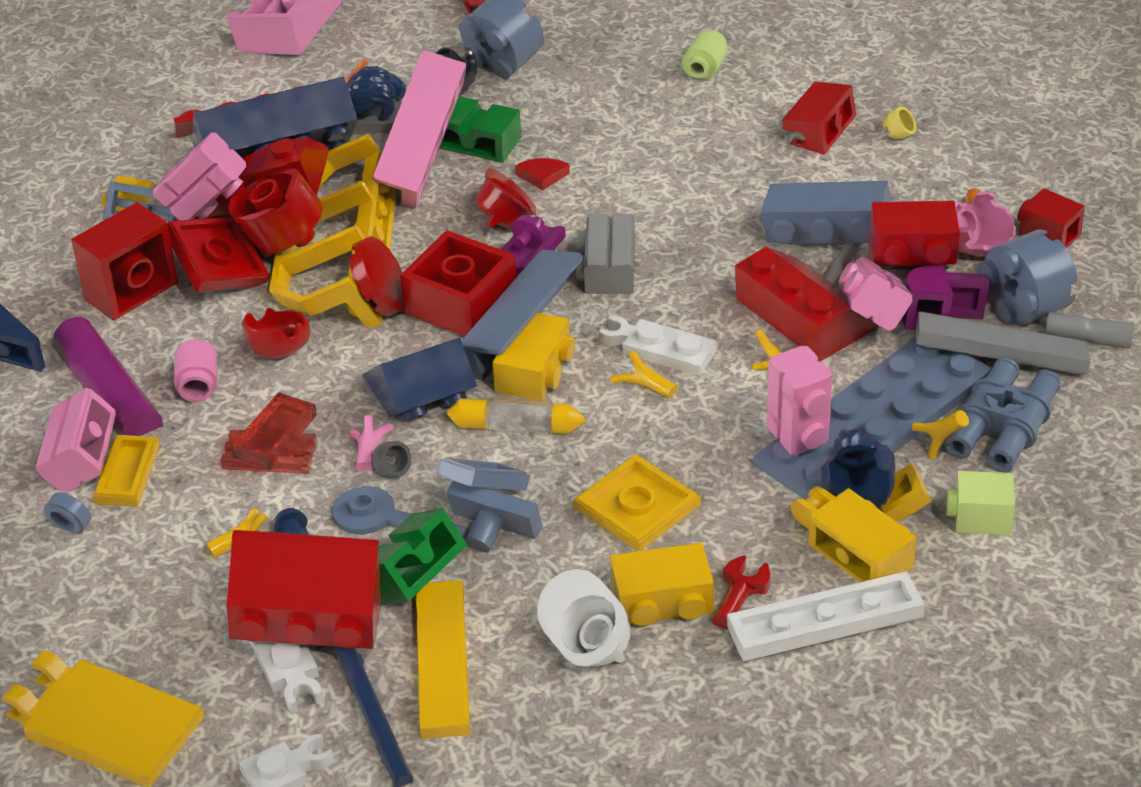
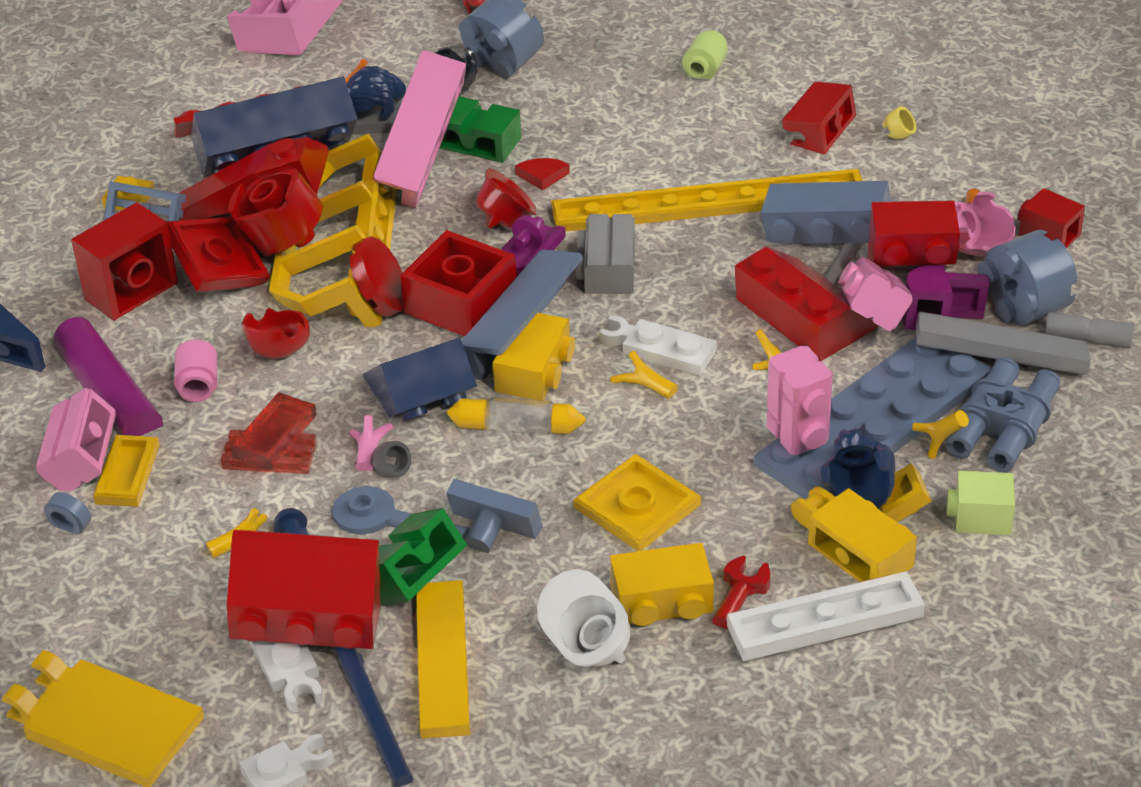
bright pink brick [152,132,246,221] -> none
sand blue tile [437,458,530,491] -> none
none -> yellow tile [551,169,863,232]

